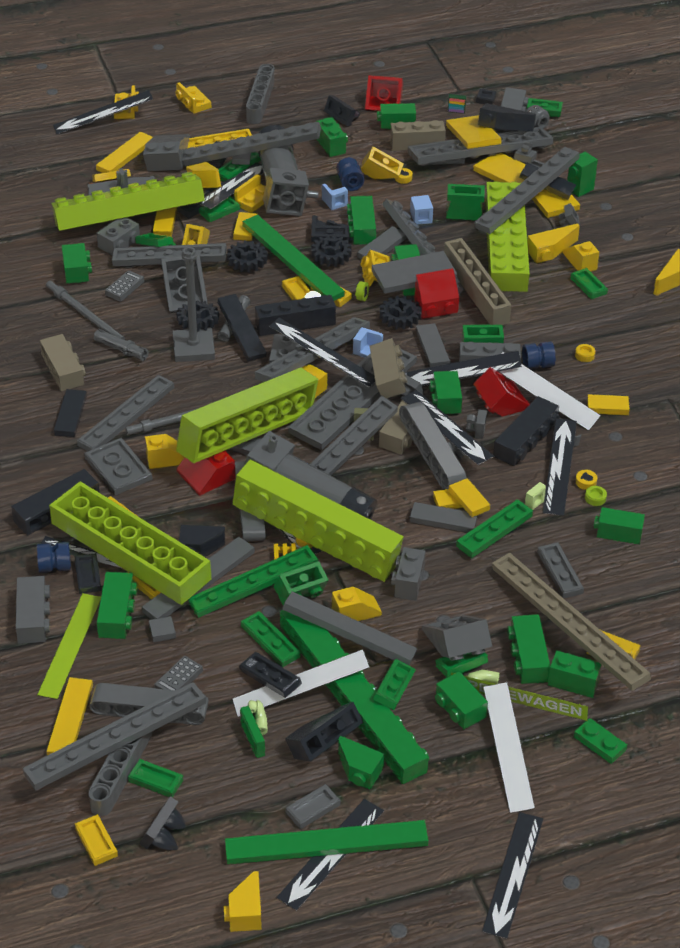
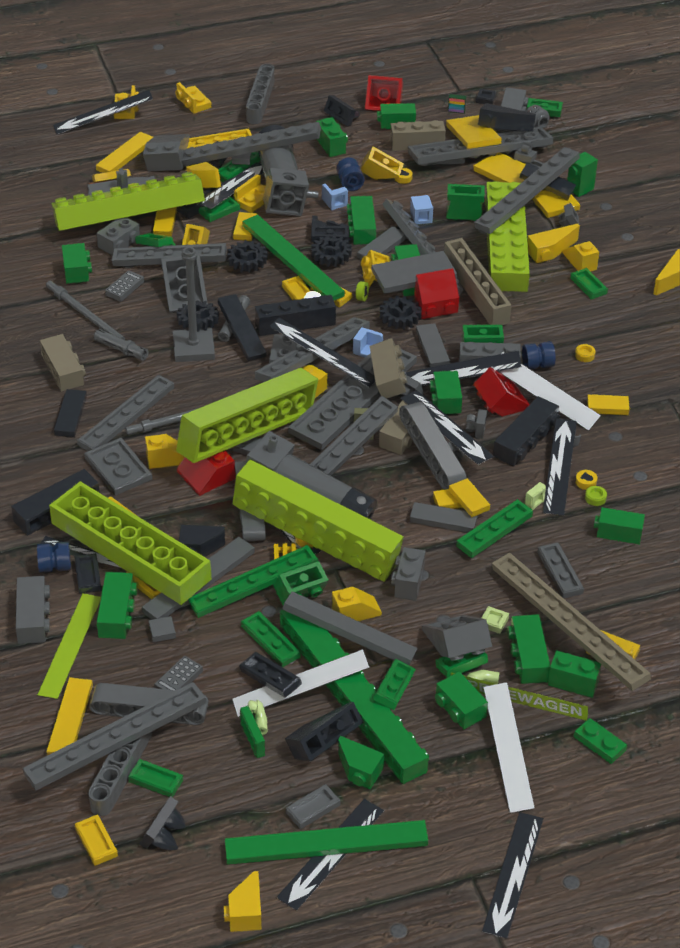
none -> yellowish green tile [482,606,509,634]

